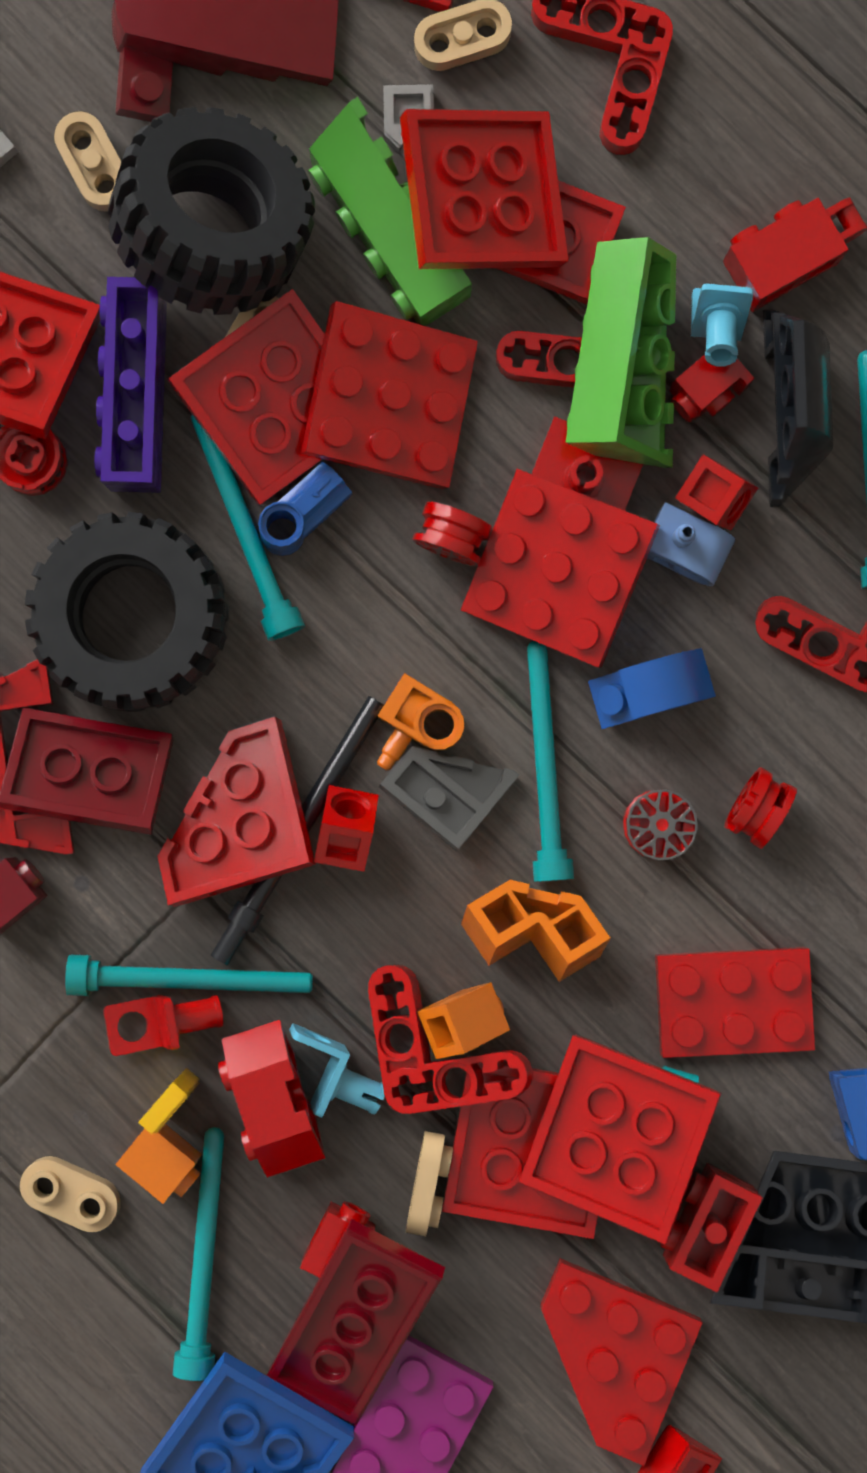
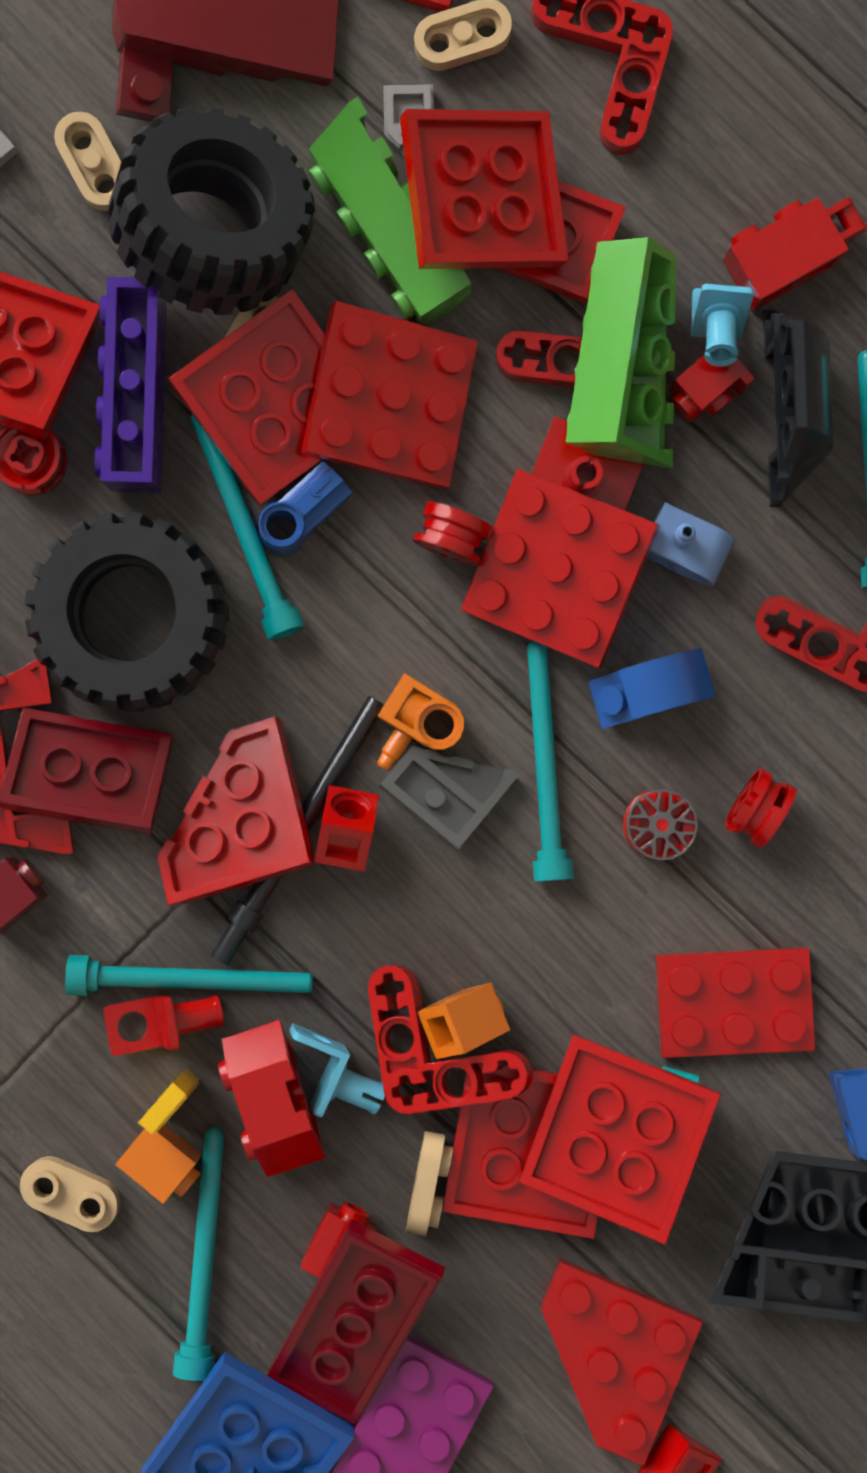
orange brick [461,880,611,982] -> none
red brick [660,1163,763,1292] -> none
red brick [675,454,759,531] -> none

